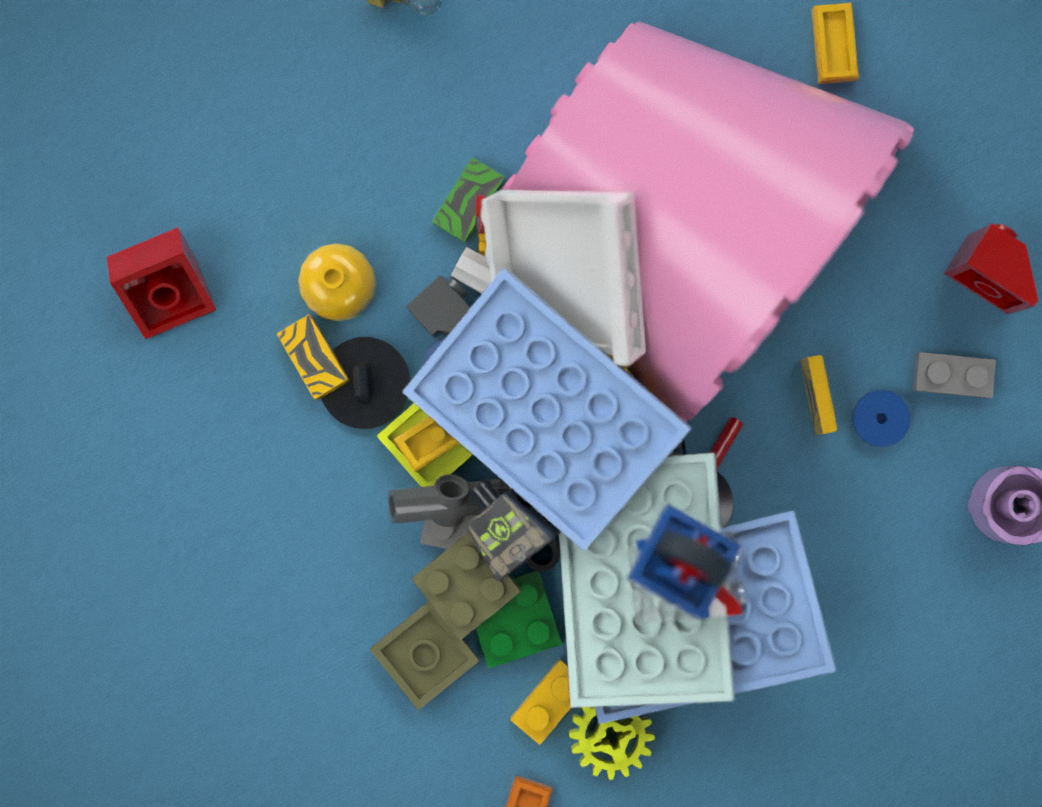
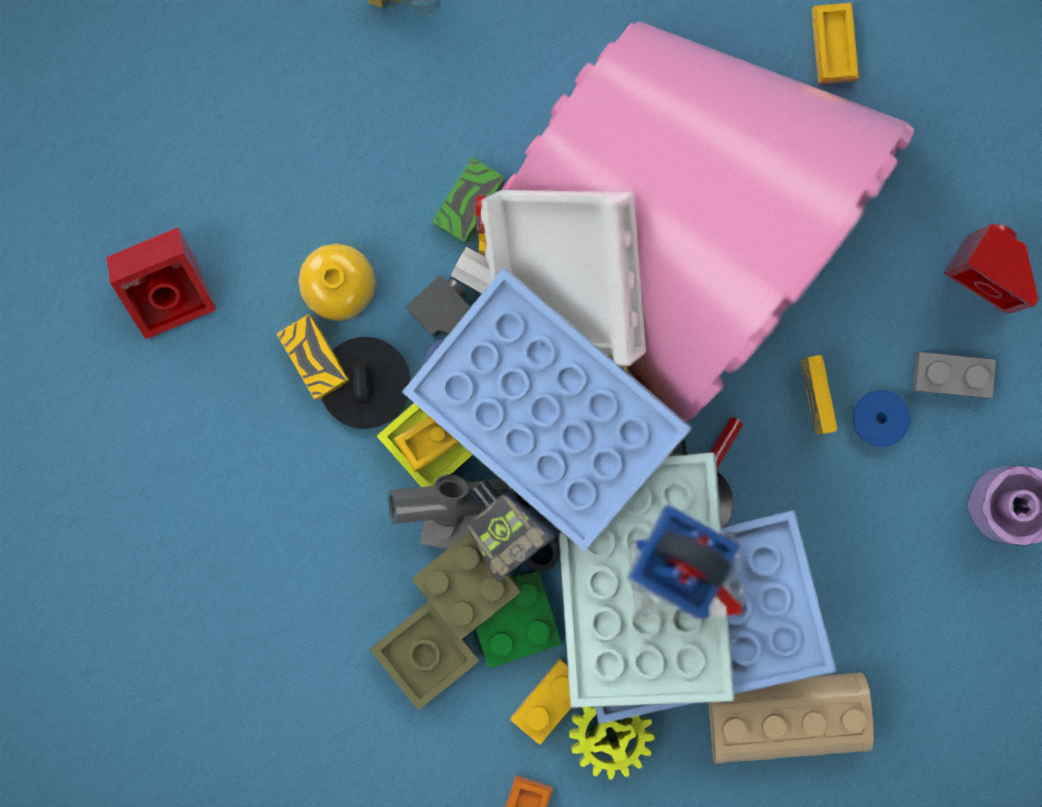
none -> tan container [708,672,874,764]

